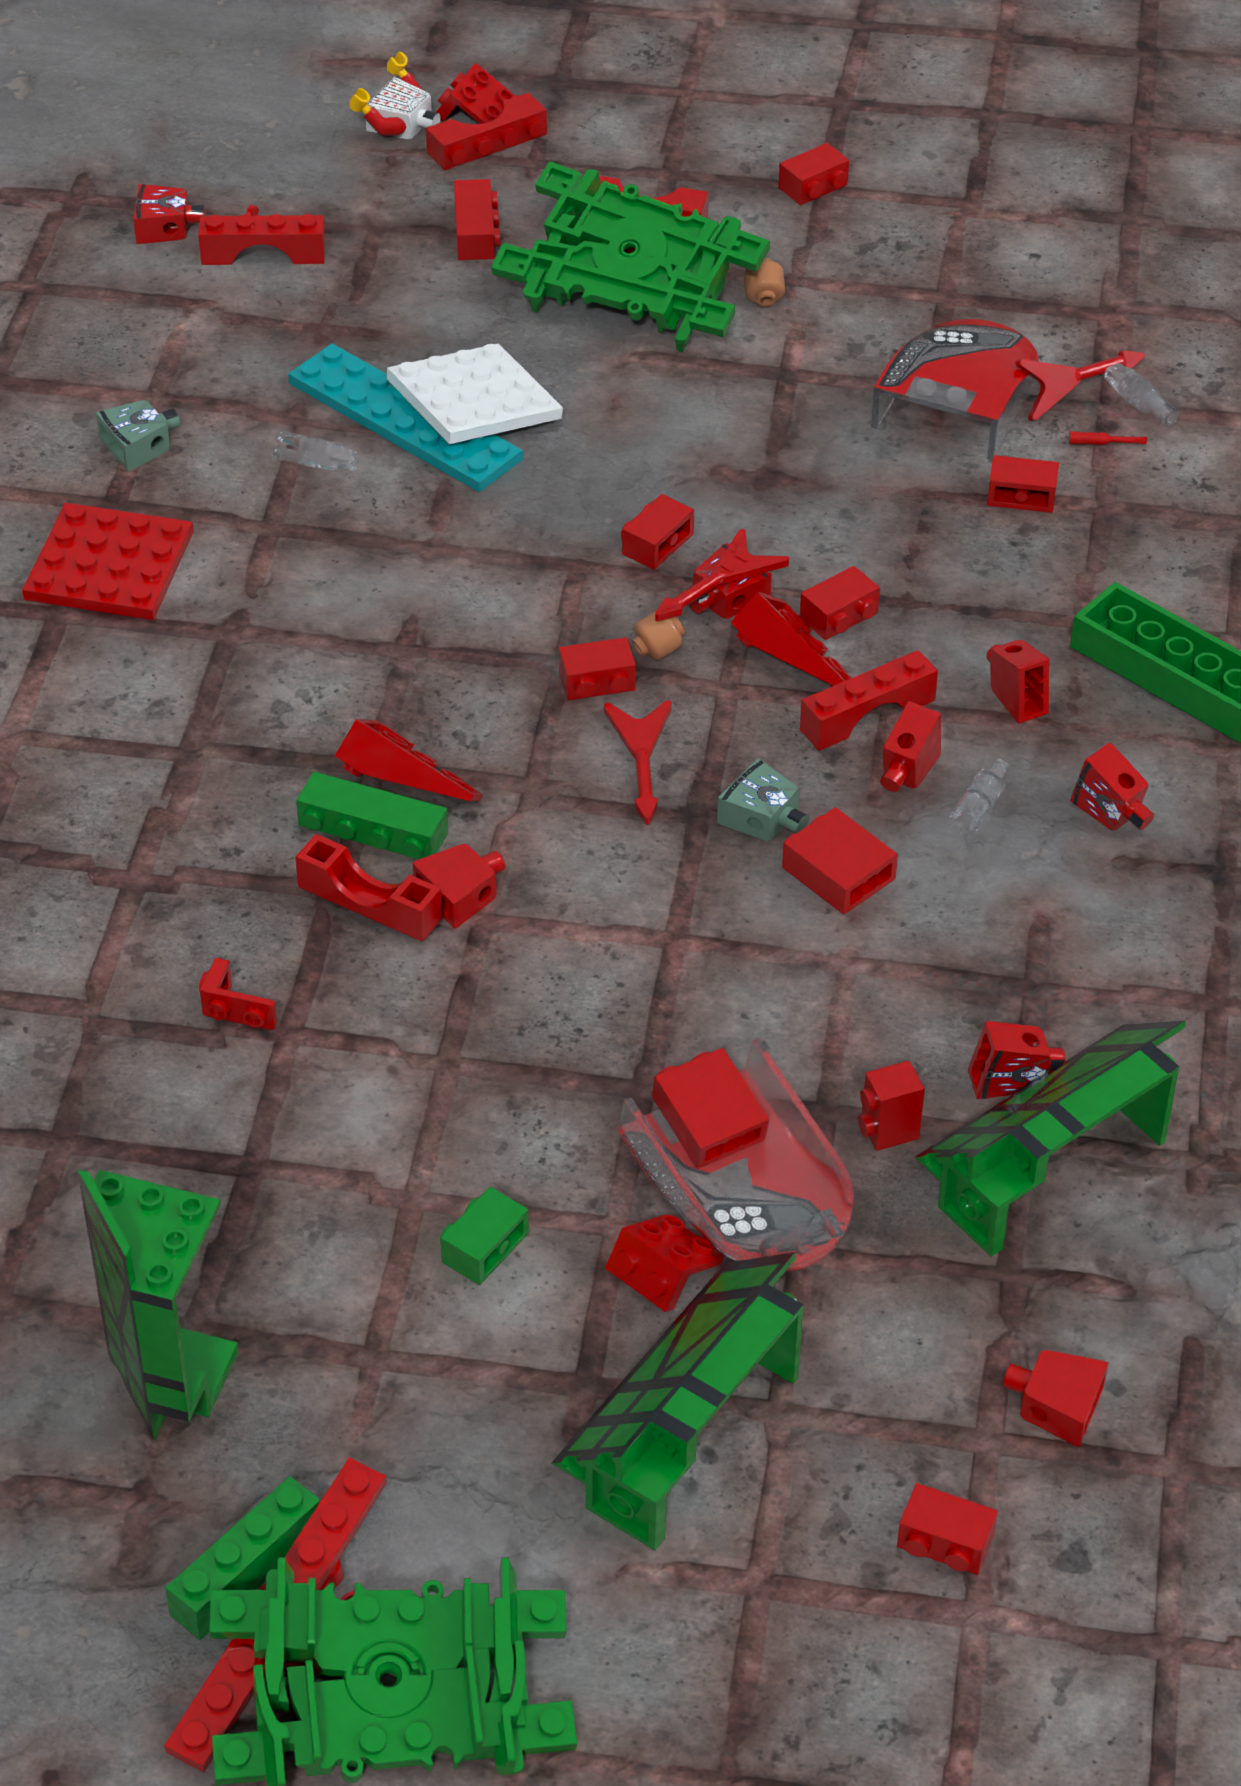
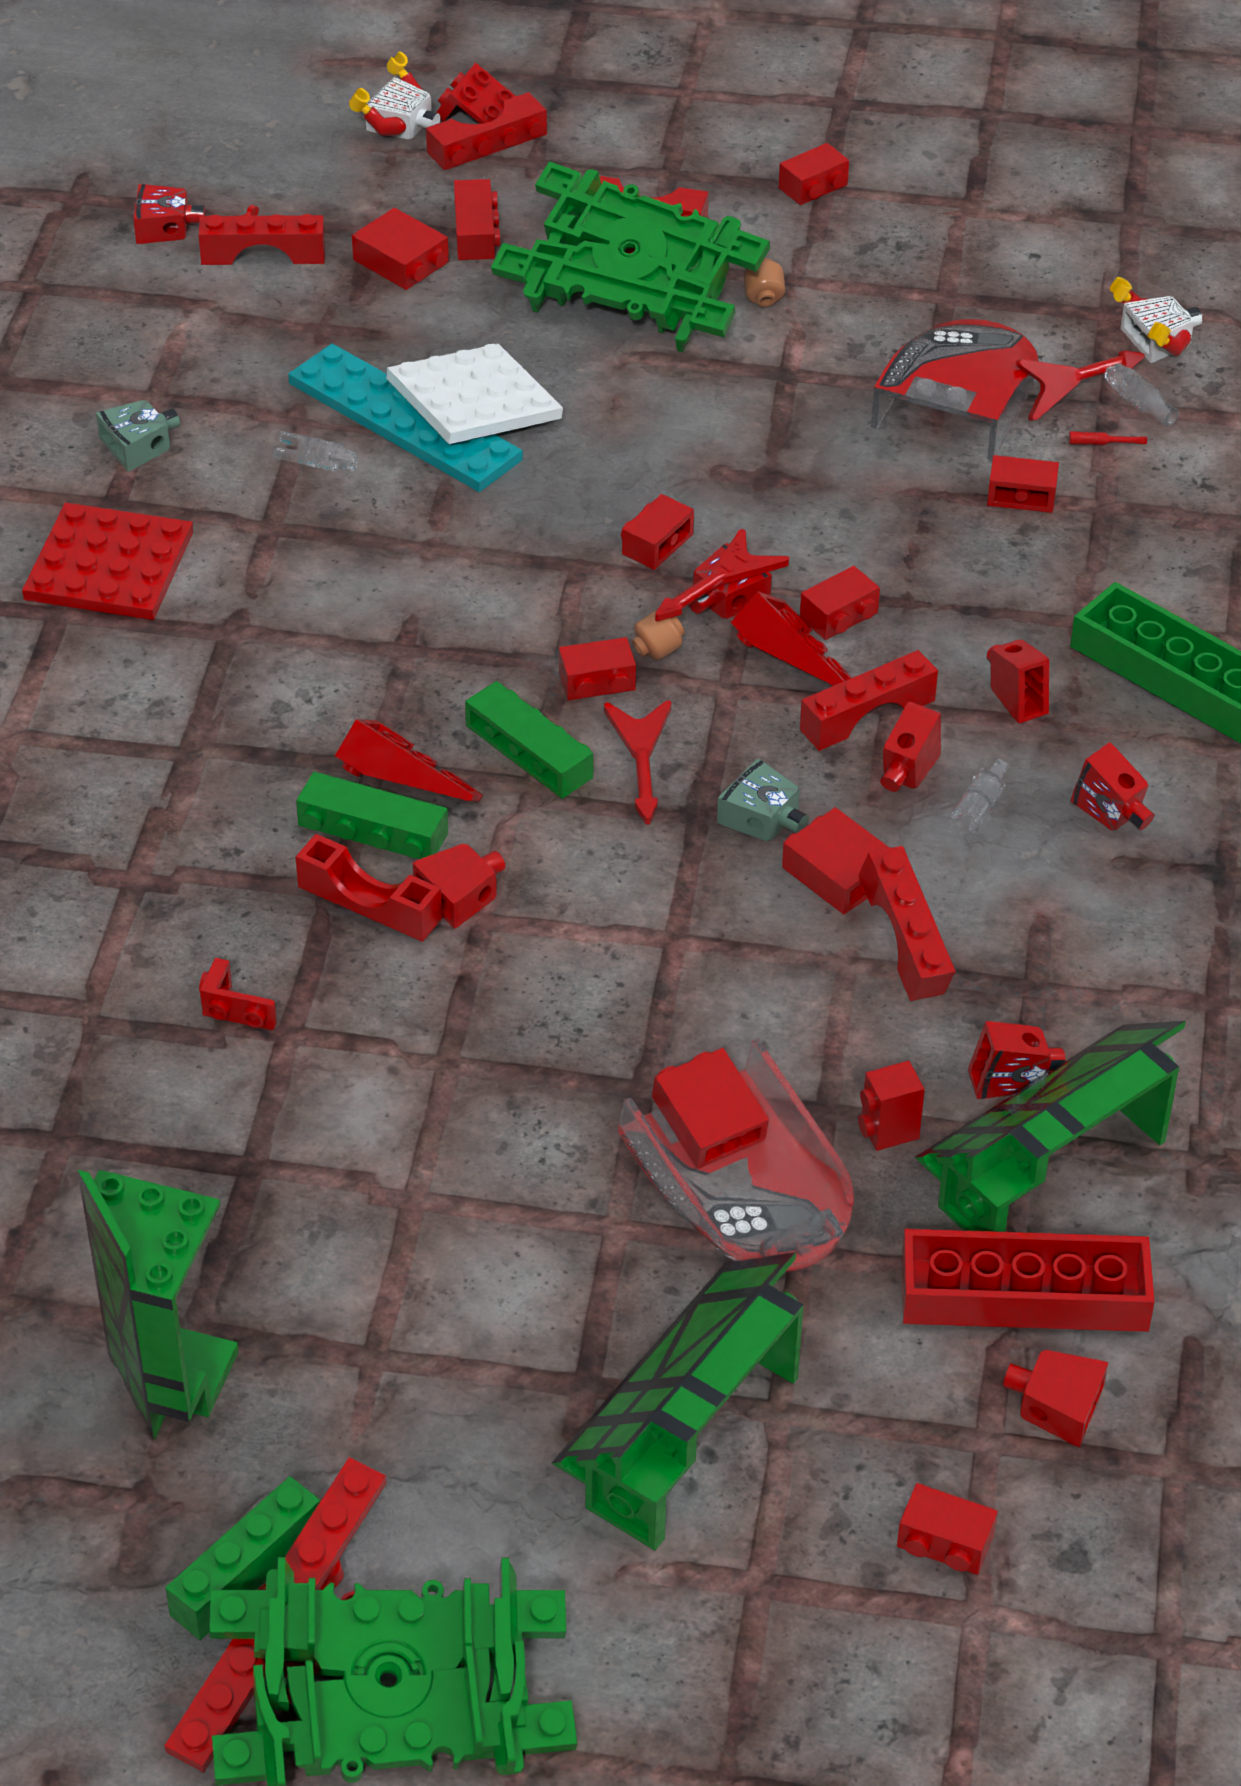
green brick [440,1187,529,1285] -> none
red bracket [605,1215,724,1312] -> none
none -> red brick [352,207,449,290]
none -> green brick [465,681,594,799]
none -> red arch [858,845,956,1001]
none -> red brick [901,1229,1155,1332]
none -> torso [1109,277,1202,363]

